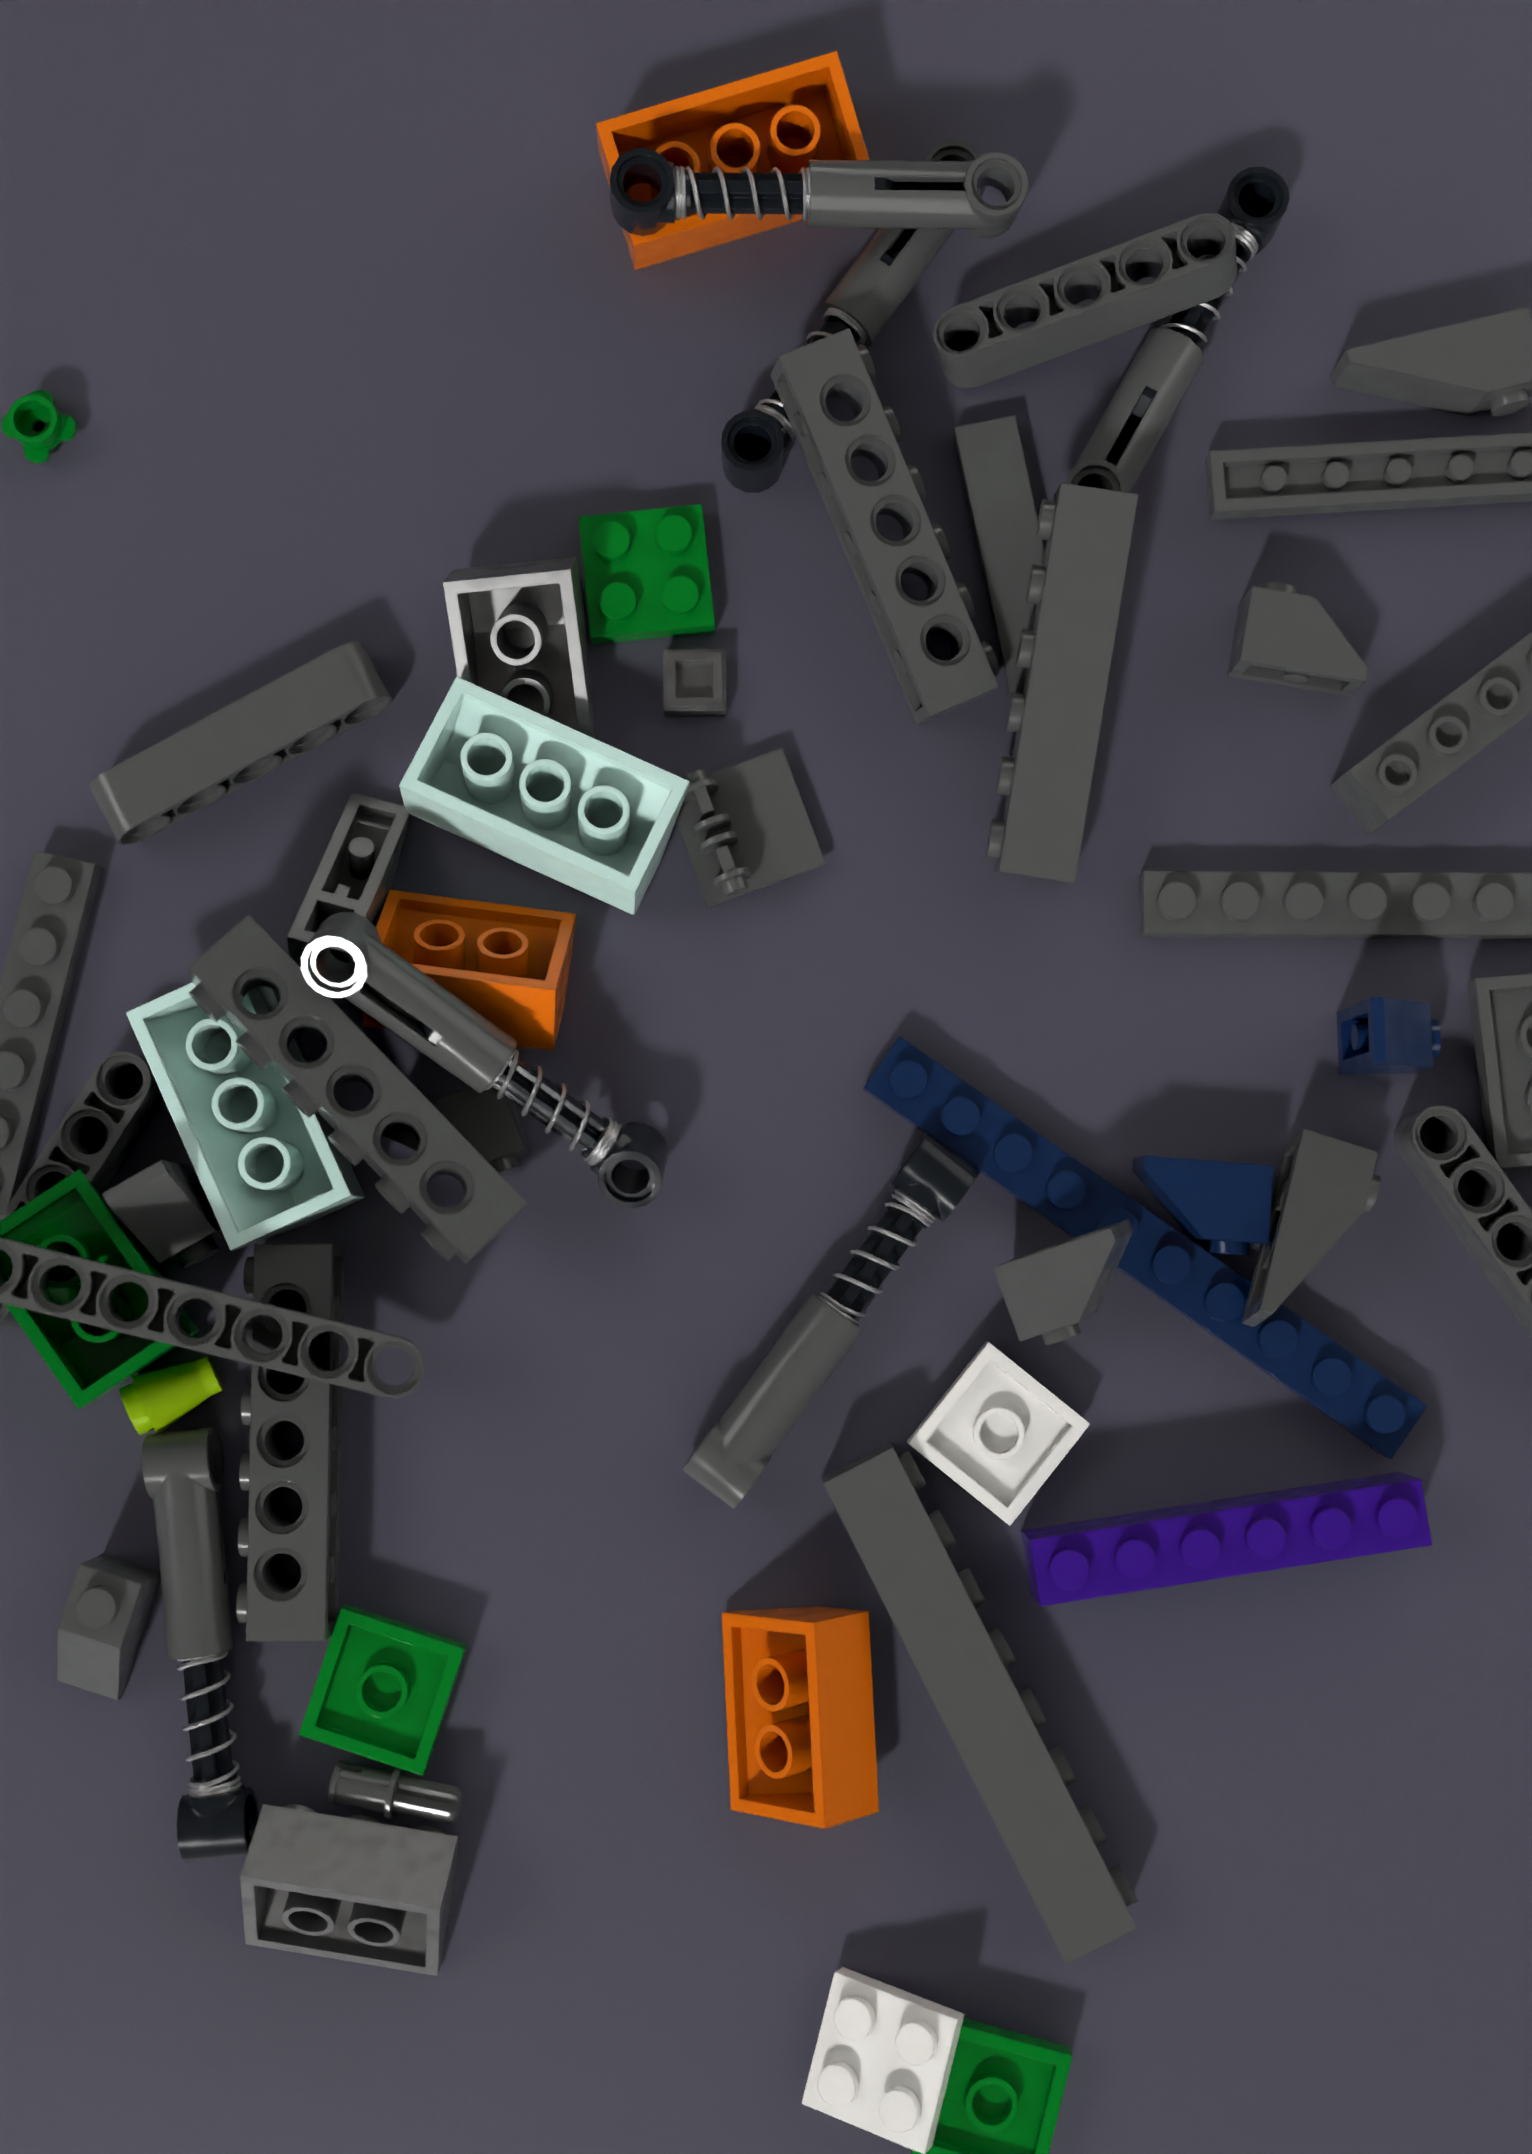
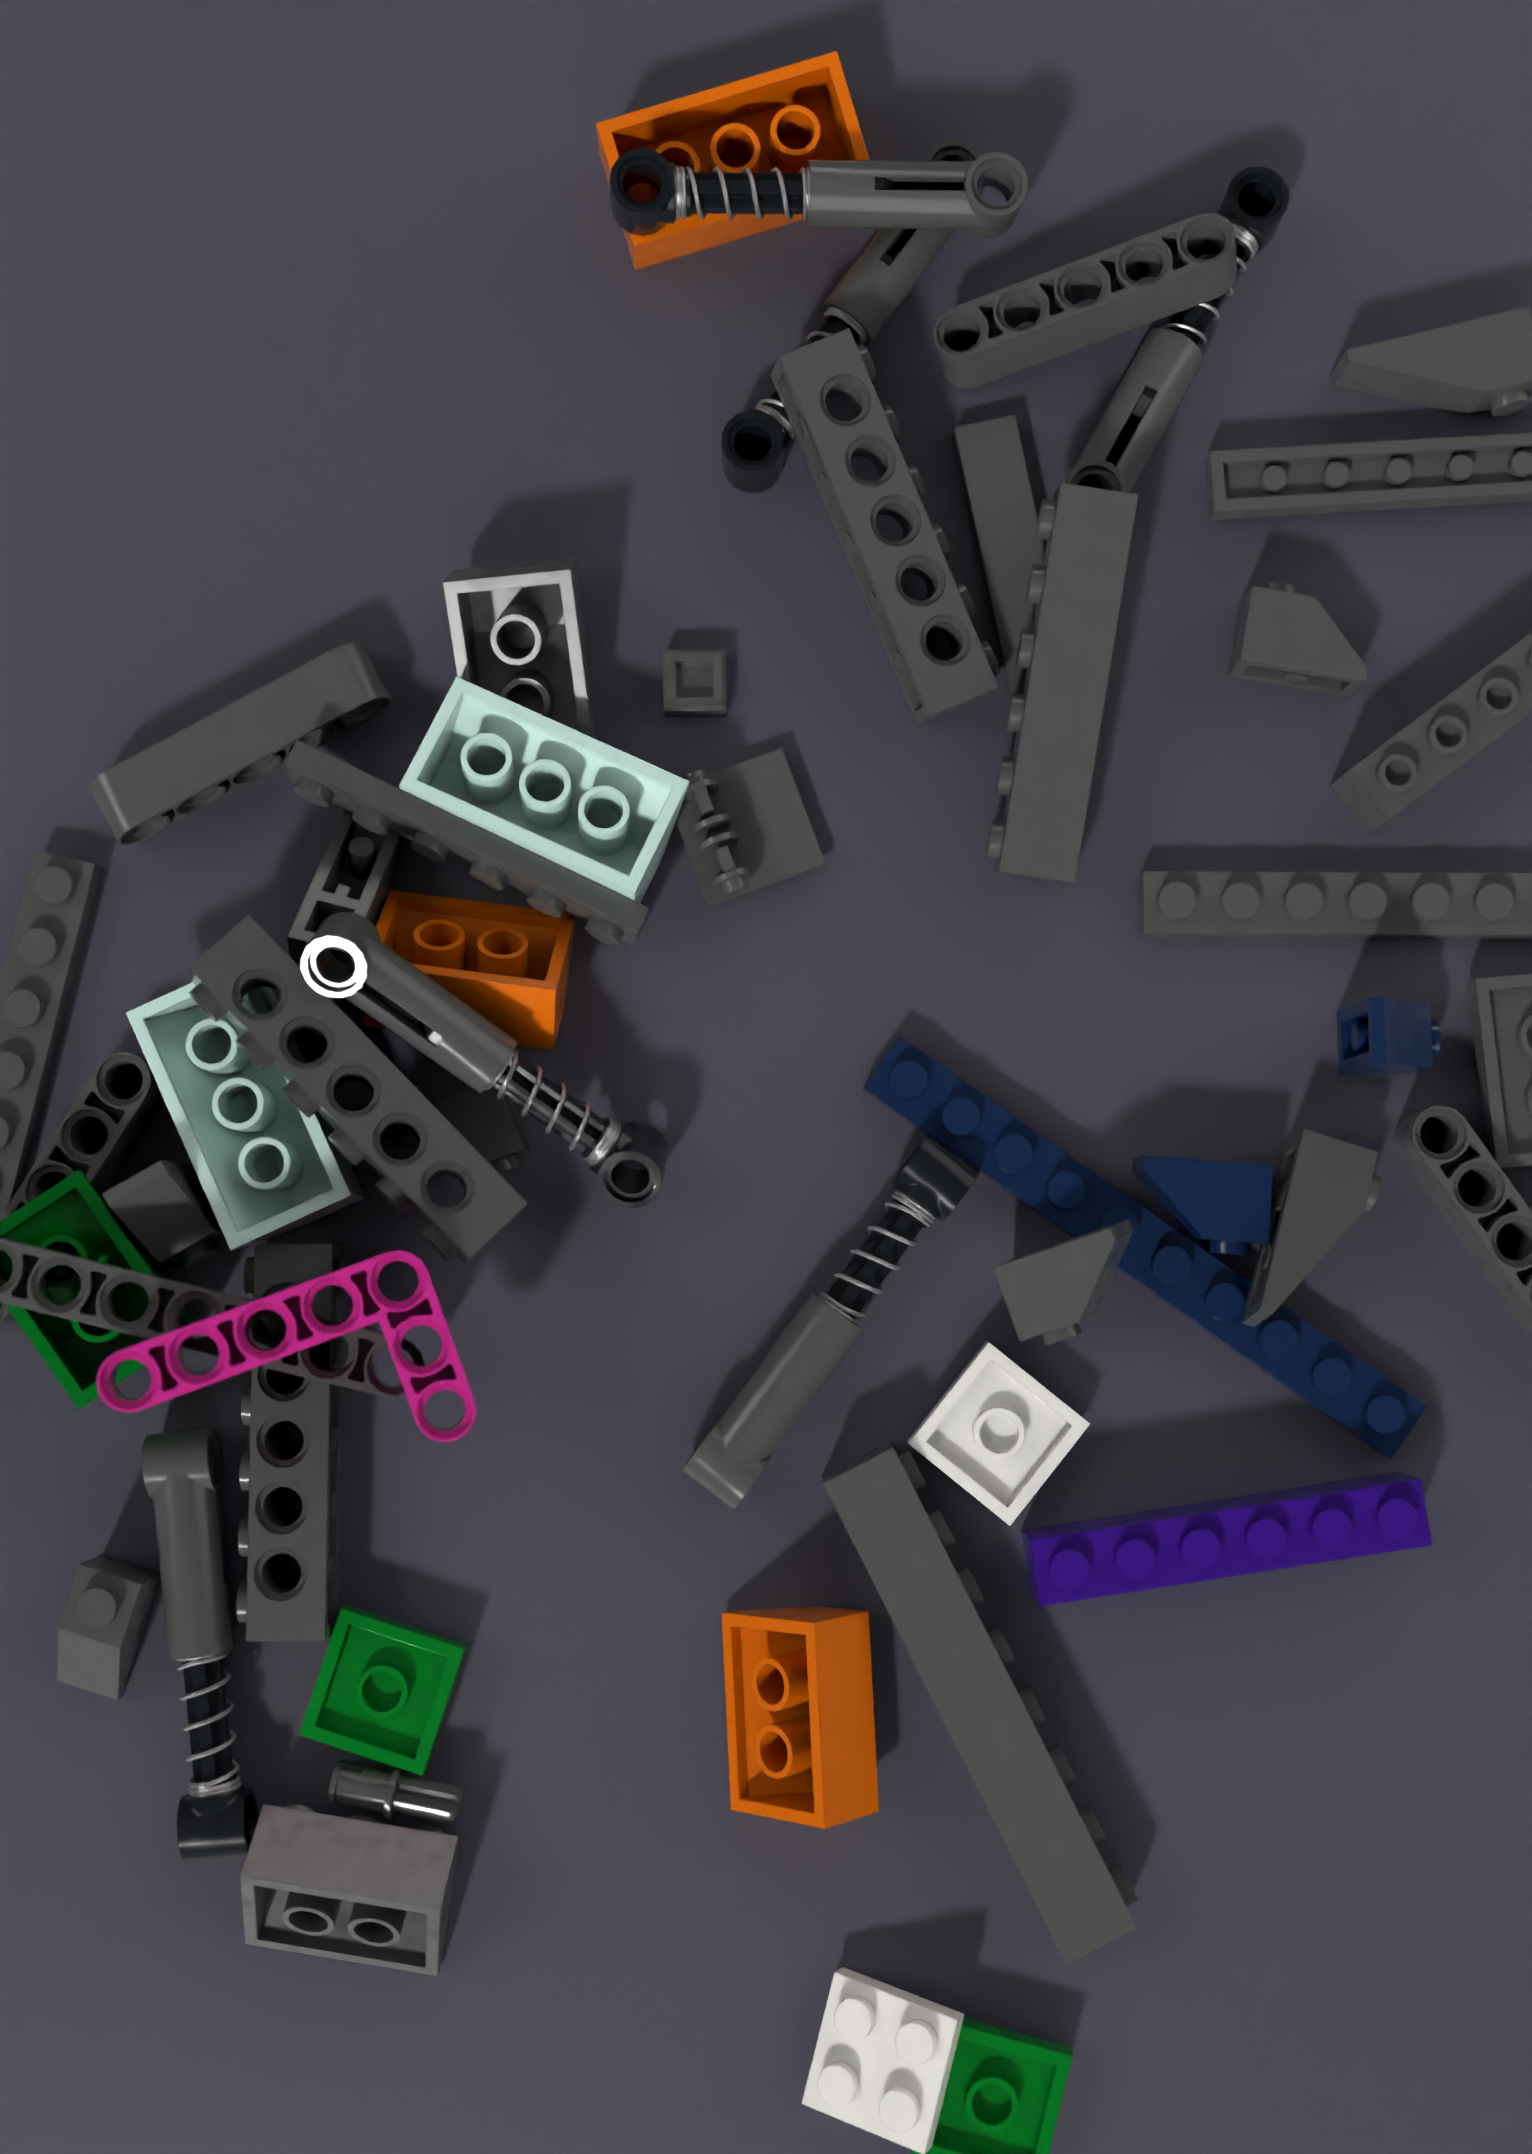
green plate [1,390,77,464] -> none
lime cone [119,1355,223,1436] -> none
green plate [578,504,715,645] -> none
none -> dark pink beam [96,1250,476,1442]
none -> dark grey plate [285,740,649,946]

